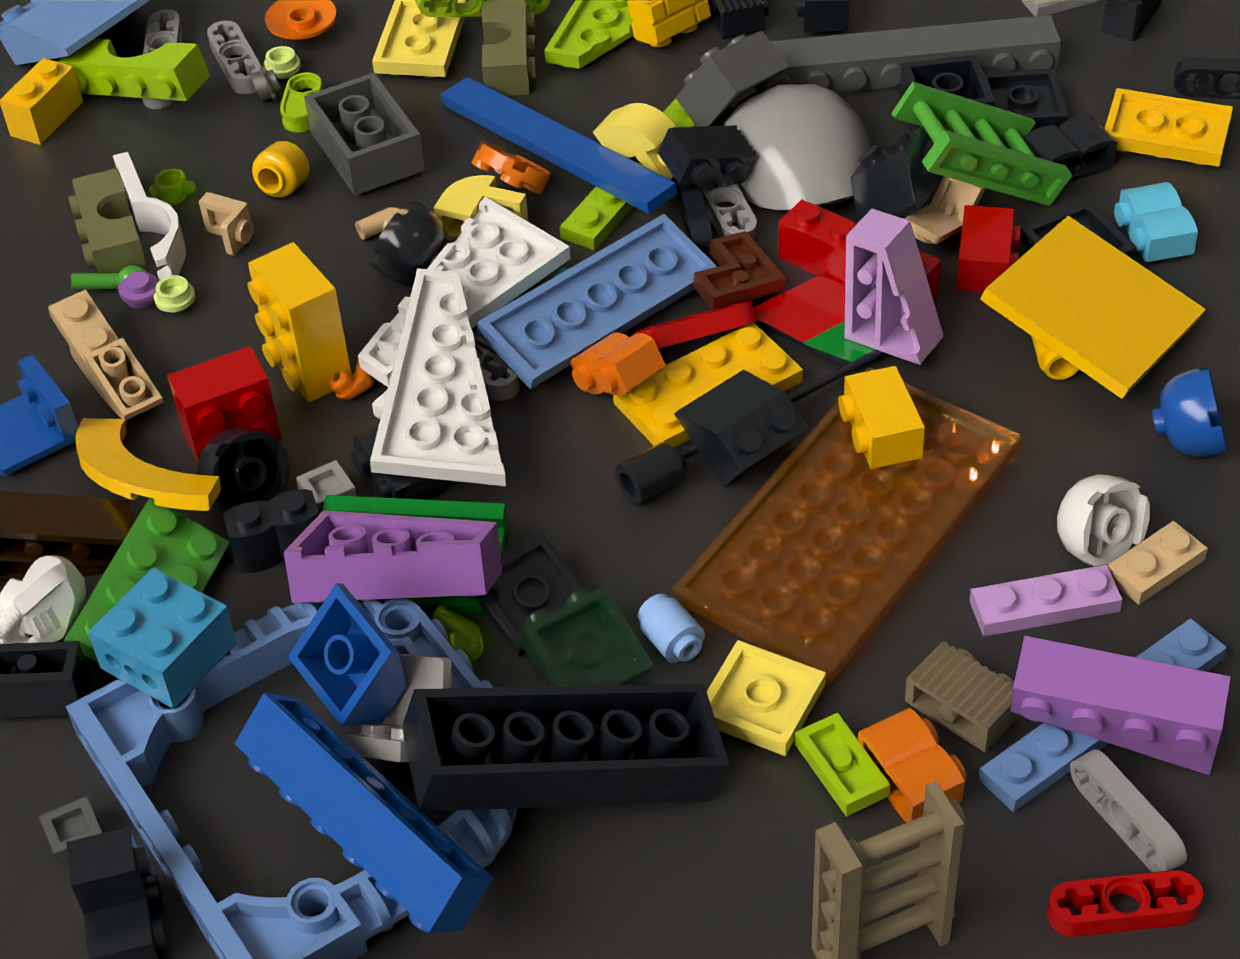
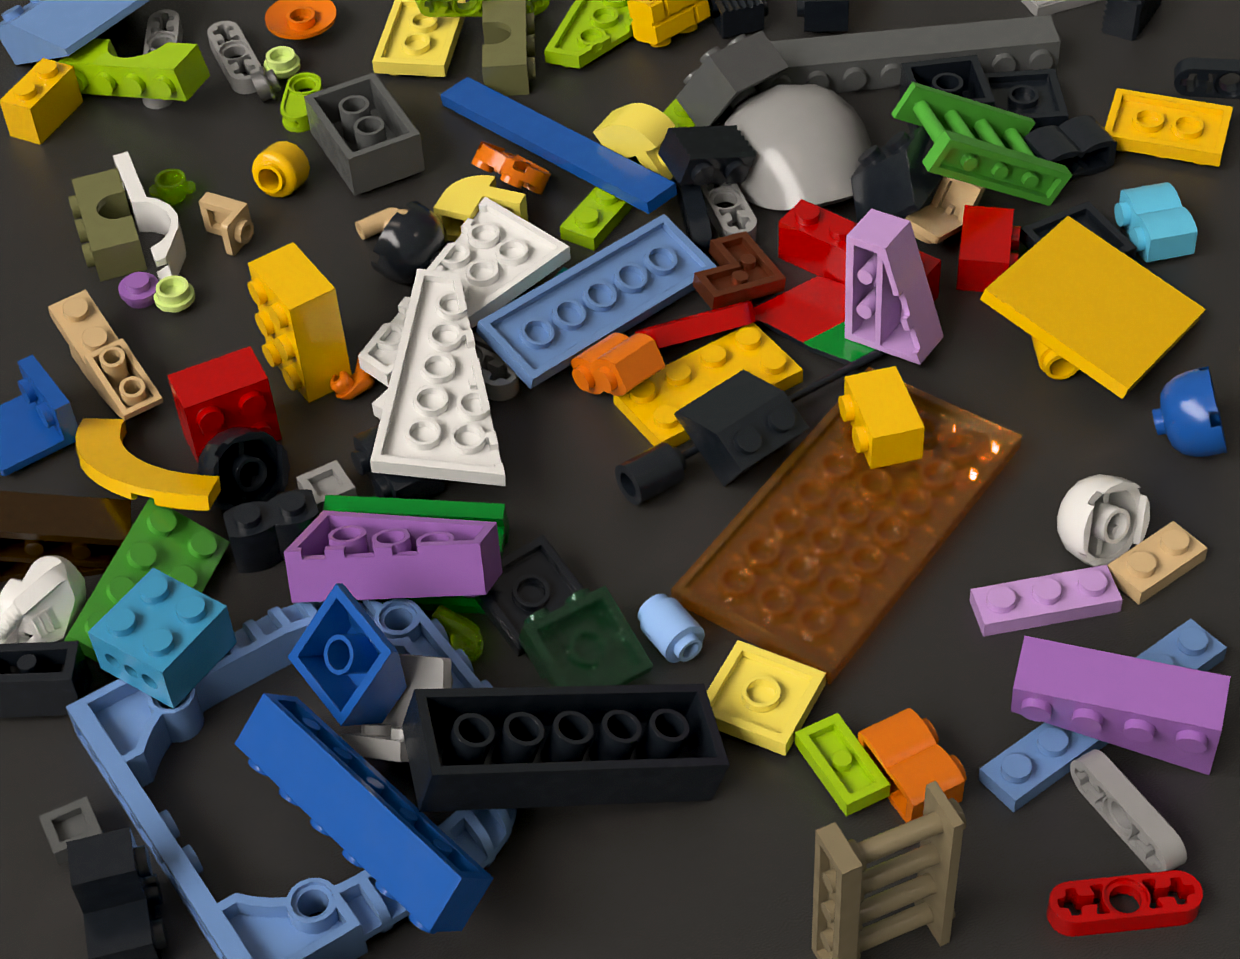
bright green bar [71,265,146,289] -> none
dark tan brick [905,641,1020,753] -> none

